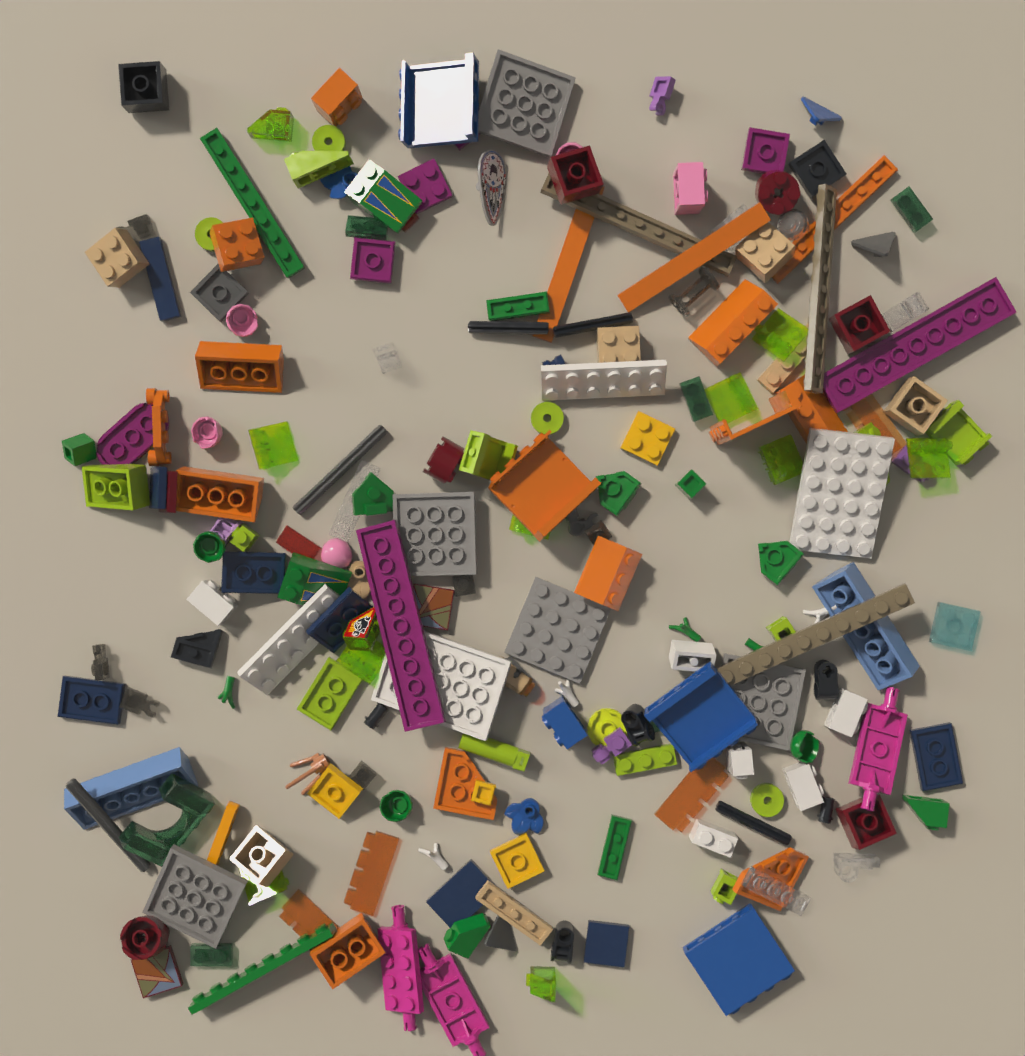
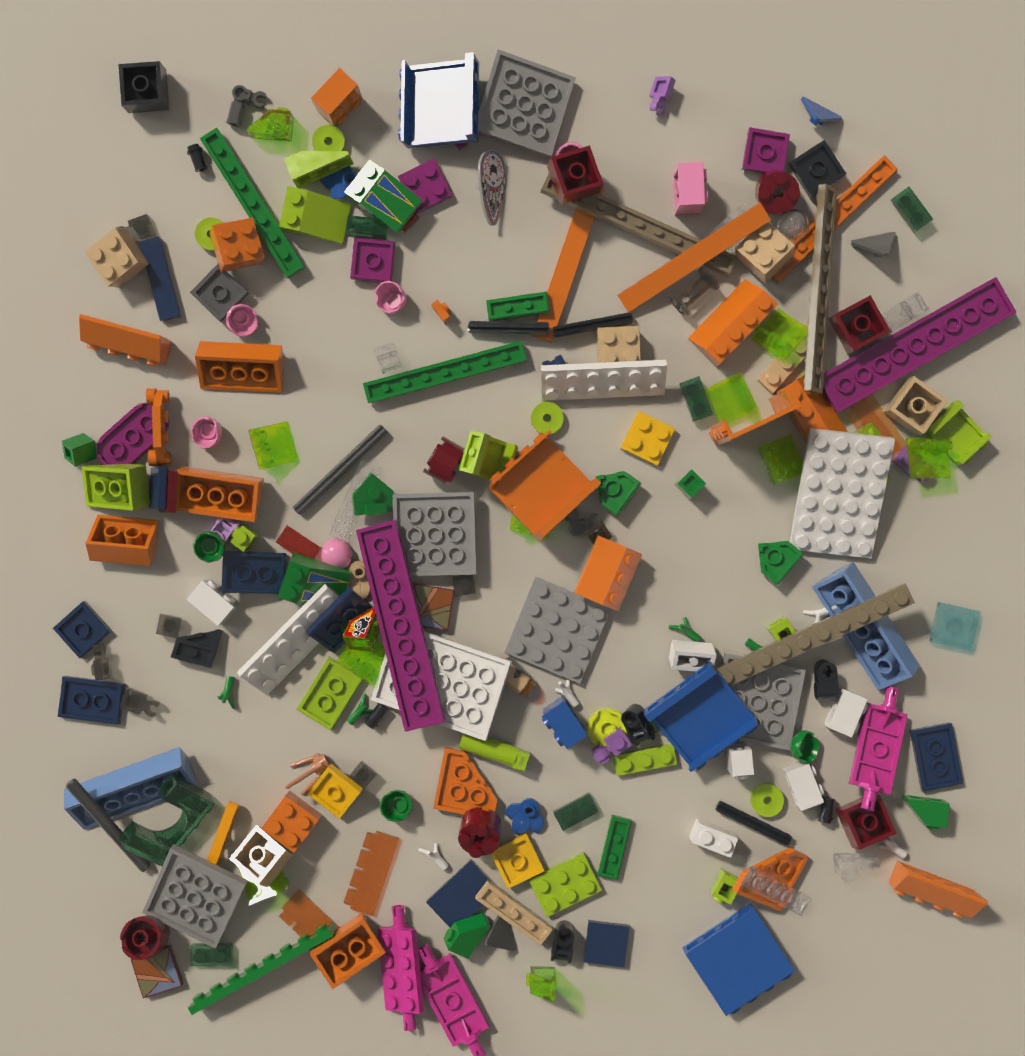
yellow tile [471,779,496,806] -> none
clear orange windscreen [654,757,729,832] -> none
none -> dark blue tile [53,601,112,659]
none -> orange slope [79,314,172,367]
none -> orange slope [85,514,159,566]
none -> clear smoke plate [156,613,182,638]
none -> black pin [187,144,208,172]
none -> dark grey bar [226,85,267,127]
none -> orange brick [261,791,322,853]
none -> lime slope [279,186,352,245]
none -> green bar [347,694,373,725]
none -> green plate [363,341,527,404]
none -> bright pink hair [375,281,406,314]
none -> orange plate [431,299,451,324]
none -> dark red brick [458,807,502,858]
none -> lime plate [529,852,602,917]
none -> clear green plate [553,792,599,831]
none -> white bar [879,836,907,859]
none -> orange slope [889,861,988,918]

